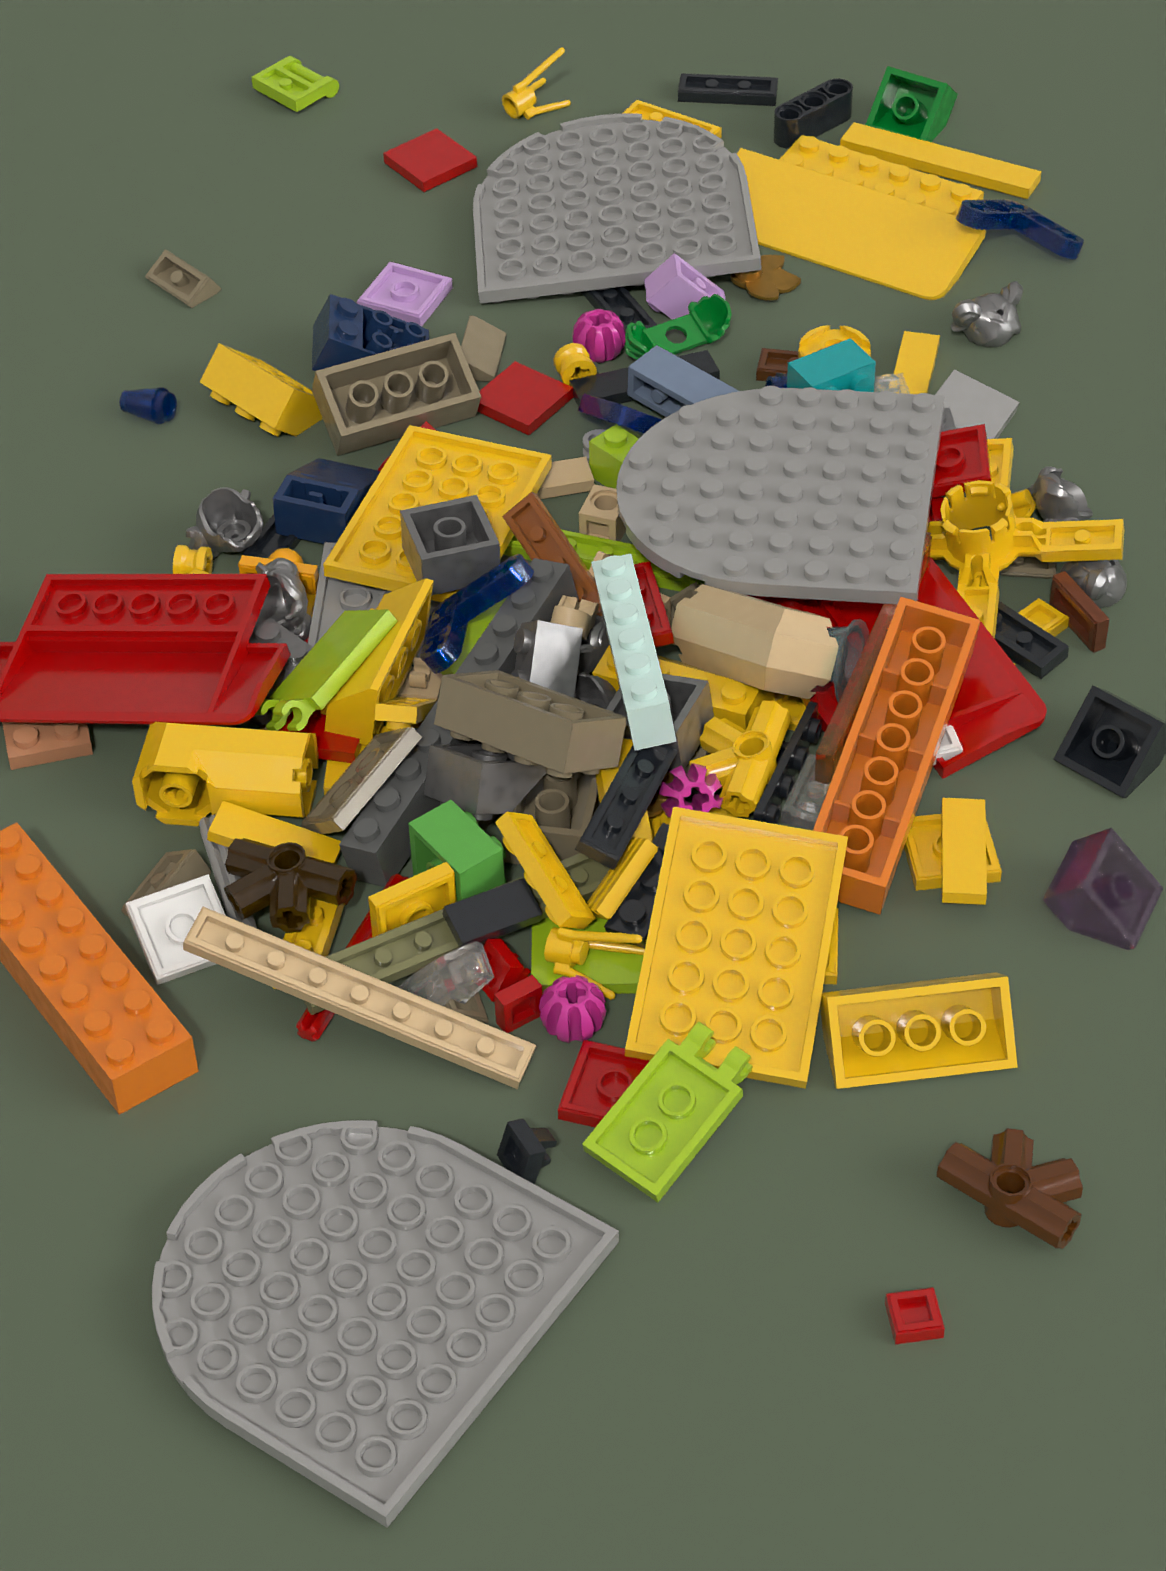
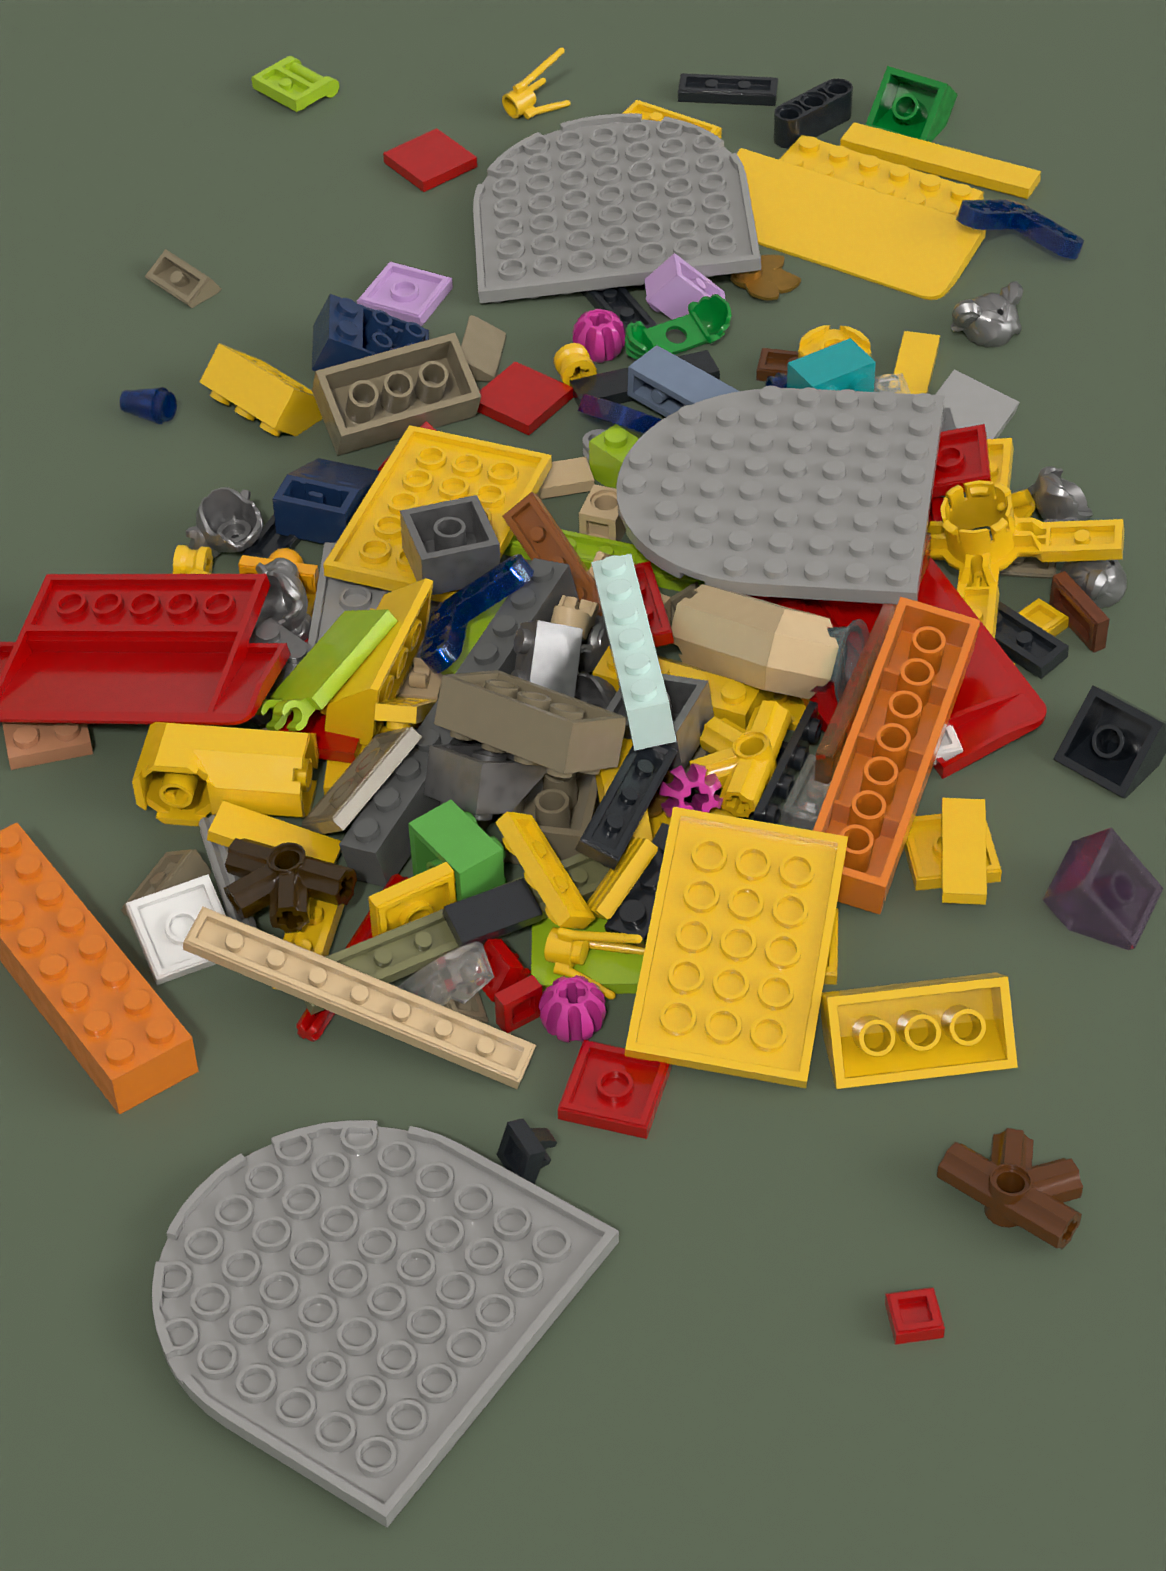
lime tile [582,1022,753,1203] -> none

